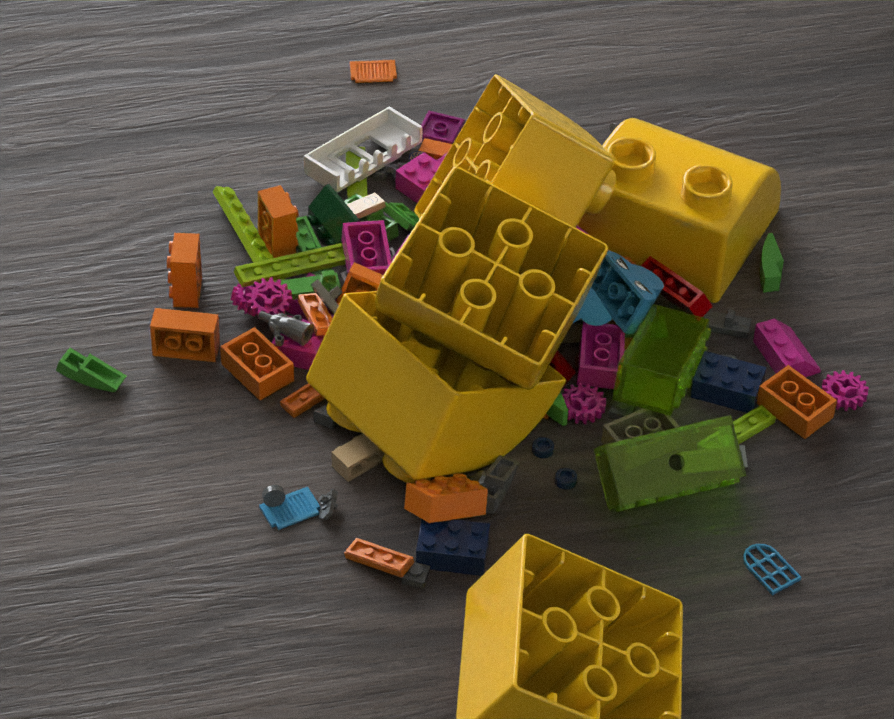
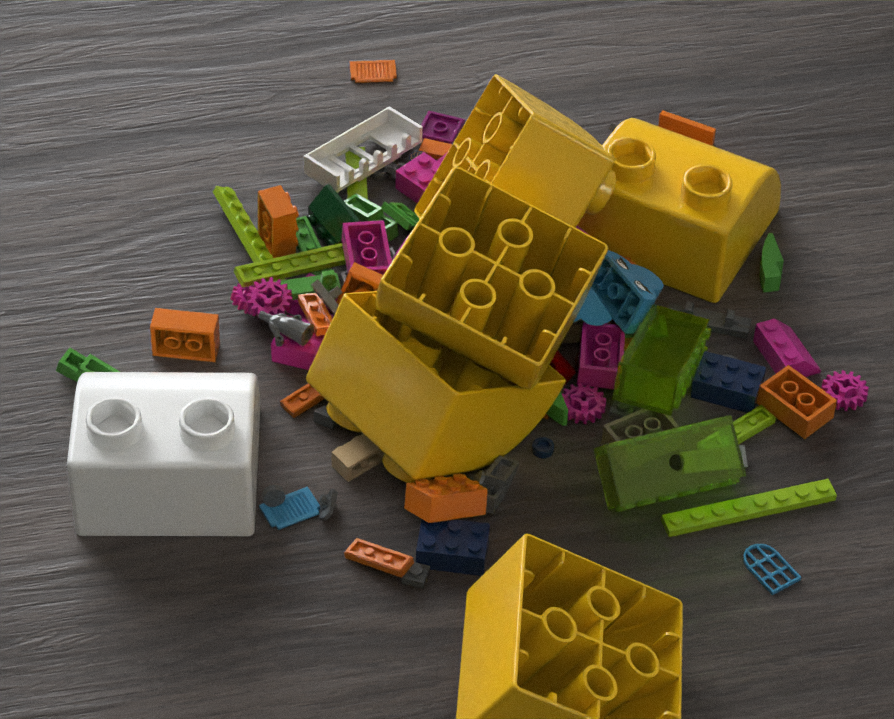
orange brick [167,233,202,308] -> none
orange brick [220,327,294,400] -> none
tile [347,192,386,219] -> none
dark blue tile [555,468,577,490] -> none
red brick [641,256,713,321] -> none
none -> white piece [67,372,260,536]
none -> orange tile [658,110,716,146]
none -> lime plate [661,479,837,537]

